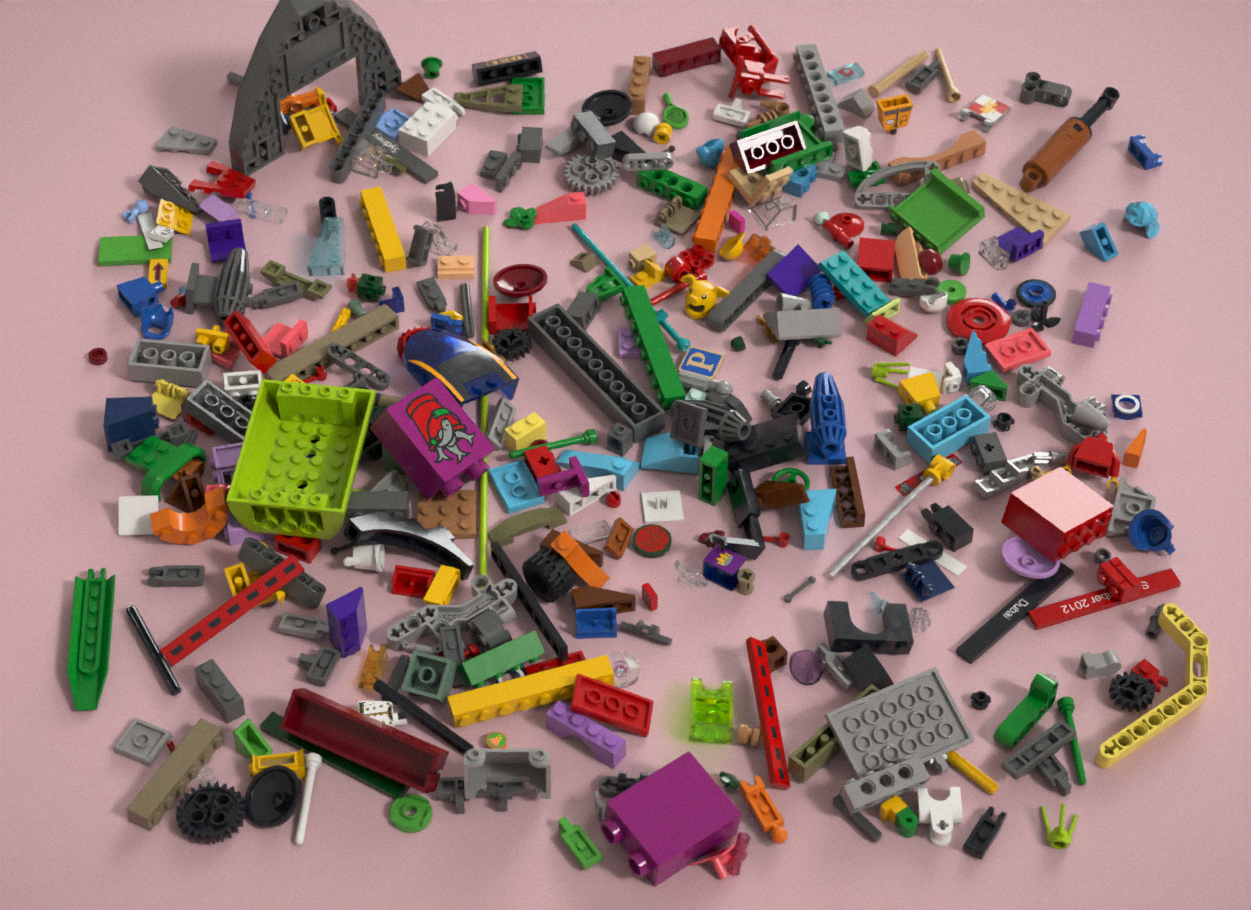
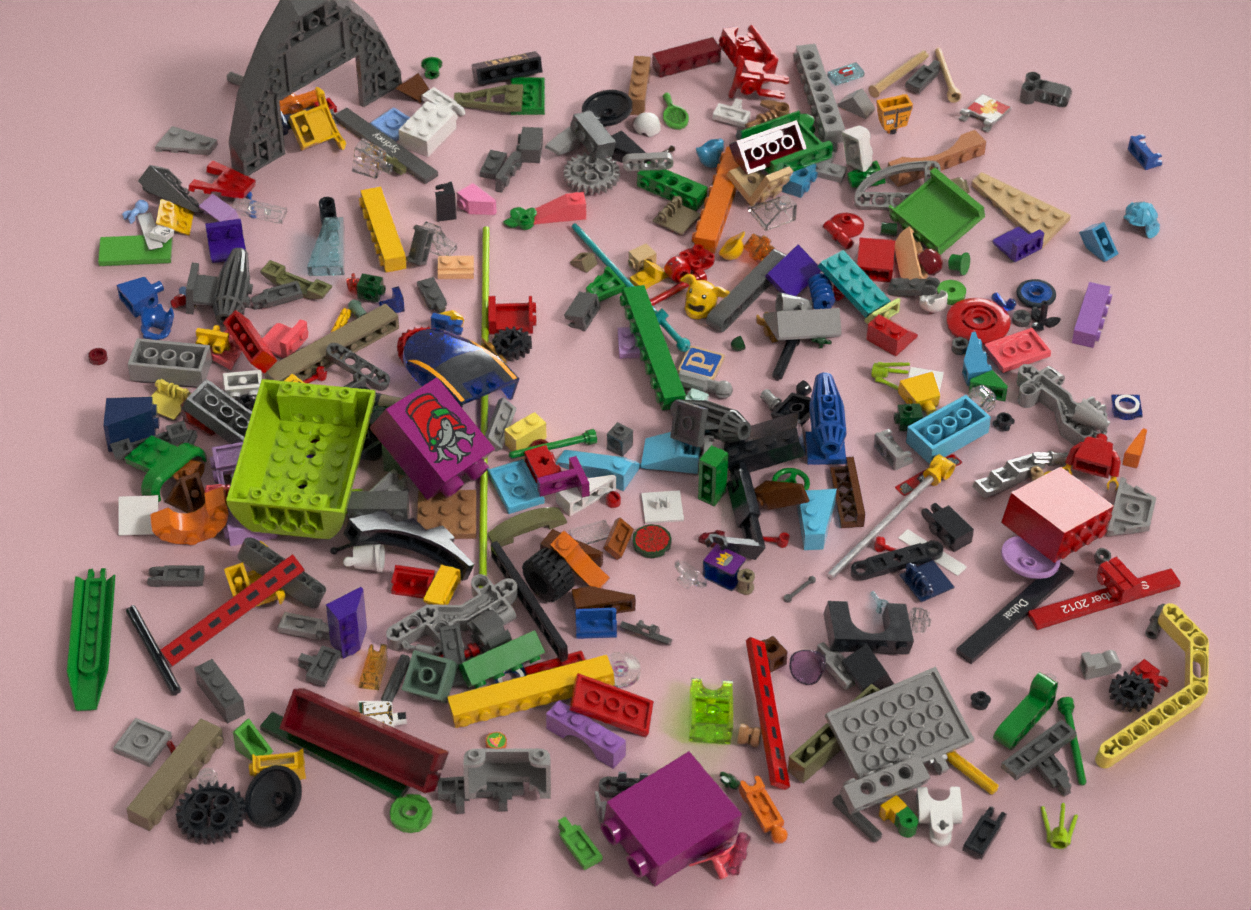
yellow tile [148,259,169,288] -> none
red brick [274,534,322,564] -> none
white piece [295,753,322,845] -> none
dark grey beam [329,89,386,184] -> none
black axle [373,679,474,754] -> none
dark grey axle [460,283,475,338] -> none
dark red dish [493,264,548,298] -> none
dark grey brick [528,303,666,444] -> none
red tile [642,583,658,611] -> none
yellow wheel [653,123,672,145] -> none
clear light blue piece [654,224,676,249] -> none
dark grey beam [705,390,752,423] -> none
dark pink tile [728,210,745,234] -> none
light aqua hinge [814,212,829,226] -> none
white bracket [942,362,962,394] -> none
dark grey brick [970,432,1007,476] -> none
clear leg [978,236,1009,270] -> none
dark orange piece [1019,87,1120,192] -> none
blue helmet [1128,509,1176,555] -> none

